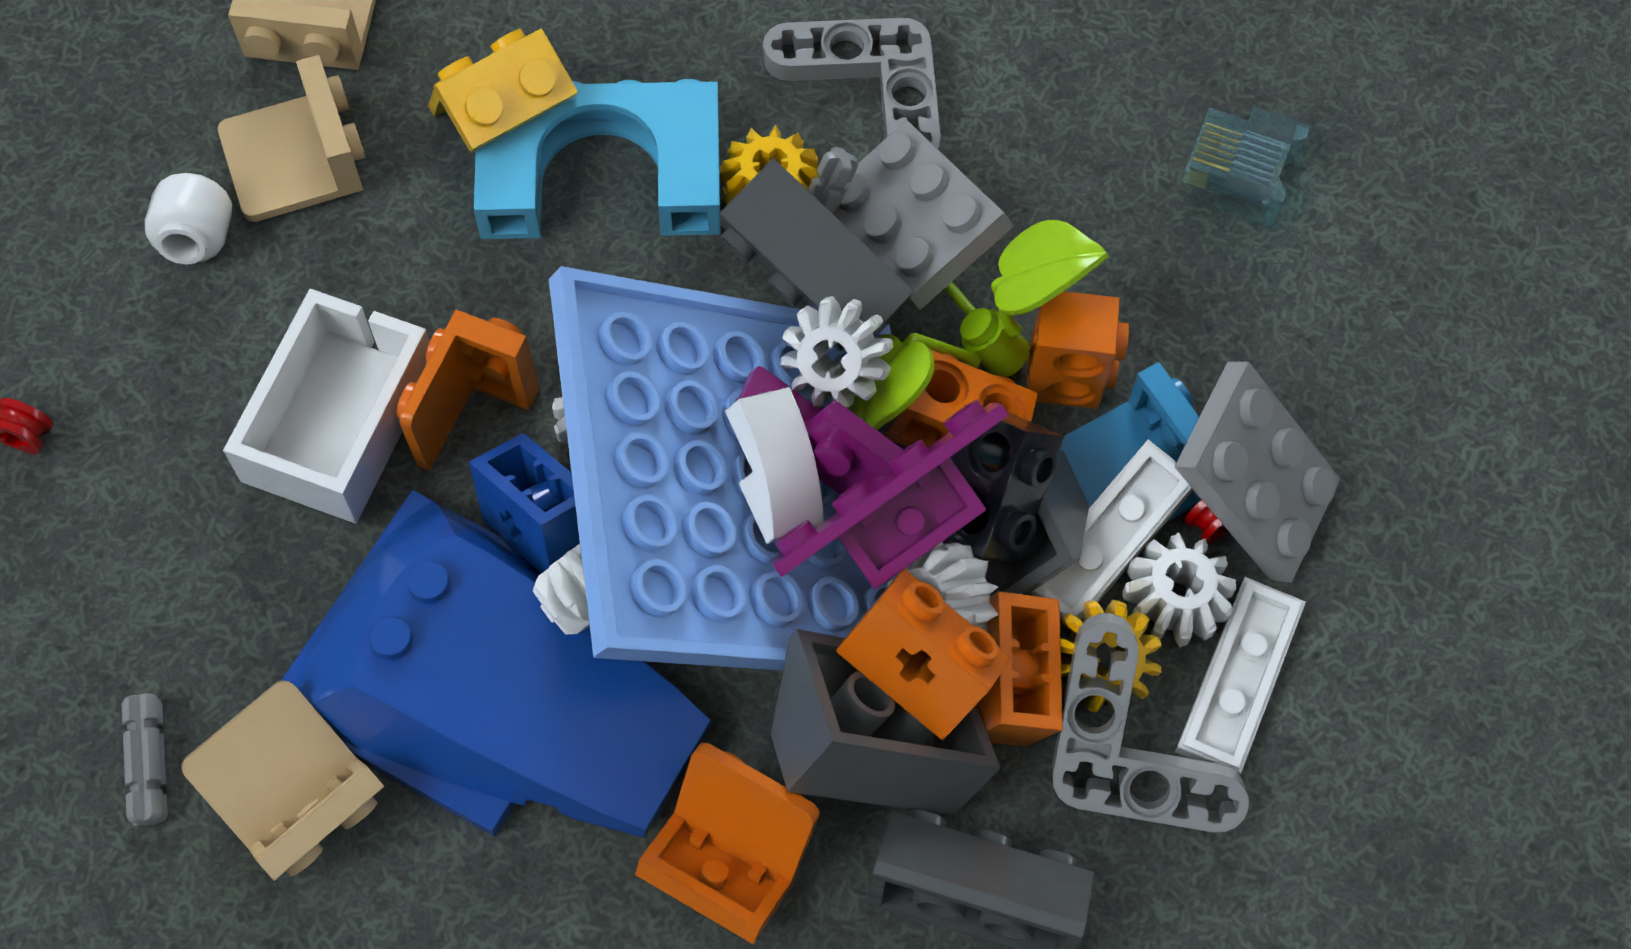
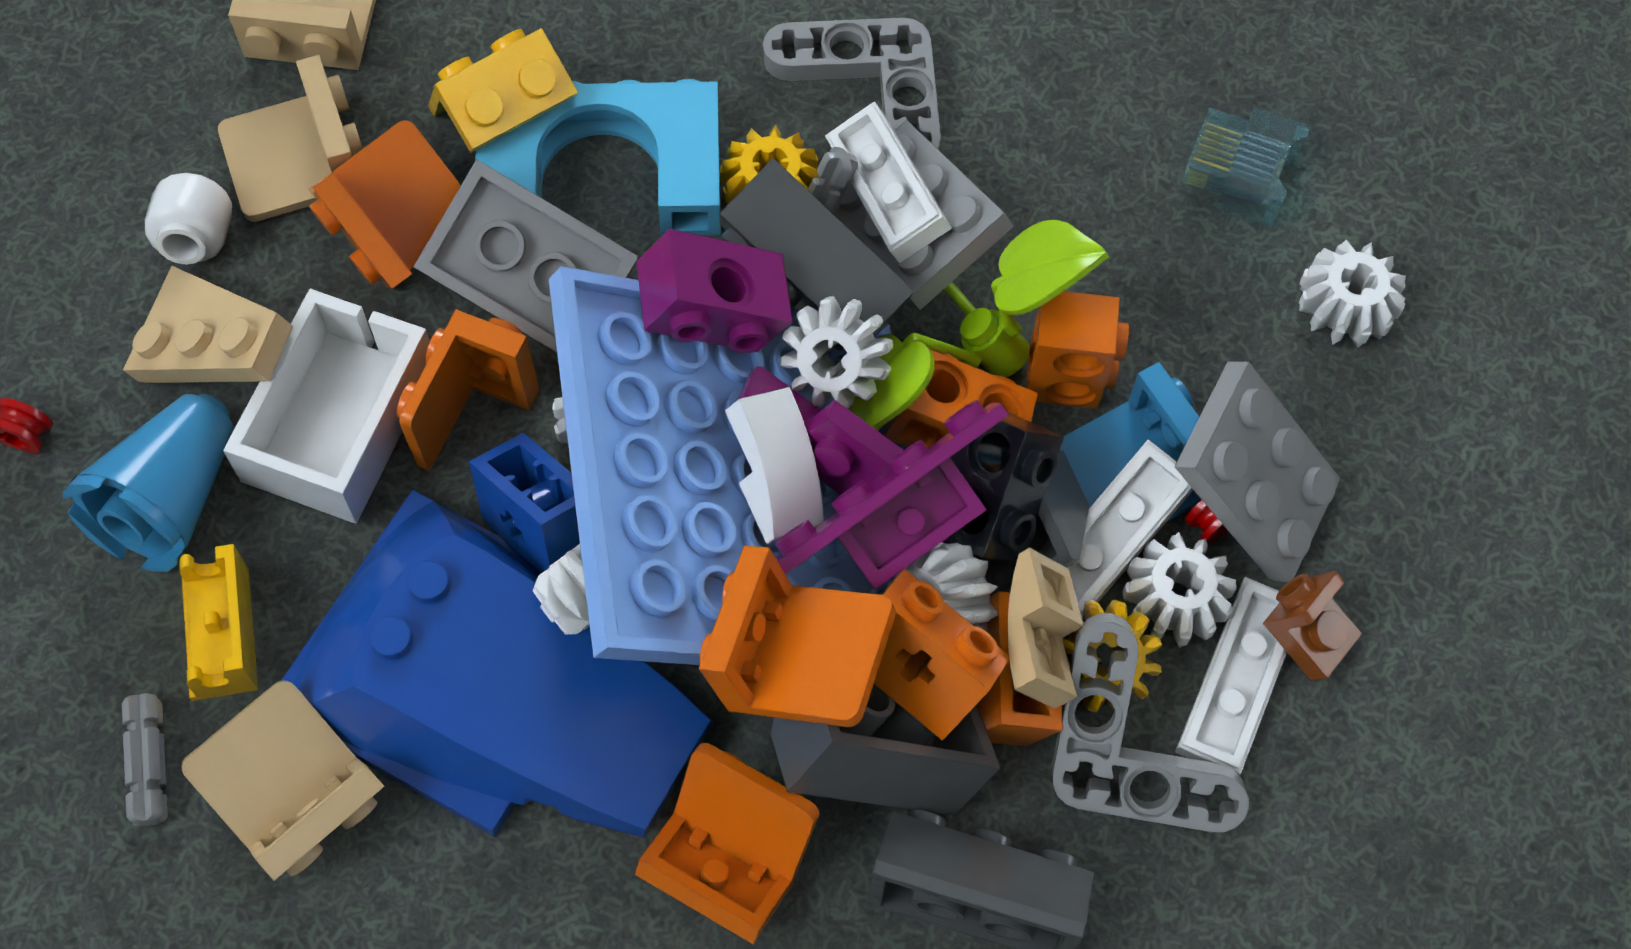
none -> dark azure cone [63,394,234,572]
none -> tan wing [123,266,293,383]
none -> yellow hinge [179,544,258,701]
none -> orange bracket [308,120,461,289]
none -> light grey plate [413,159,640,352]
none -> magenta brick [636,229,792,353]
none -> orange bracket [699,545,896,727]
none -> white tile [825,101,952,263]
none -> tan slope [1008,548,1084,709]
none -> dark orange bracket [1263,571,1362,681]
none -> white gear [1299,240,1406,348]

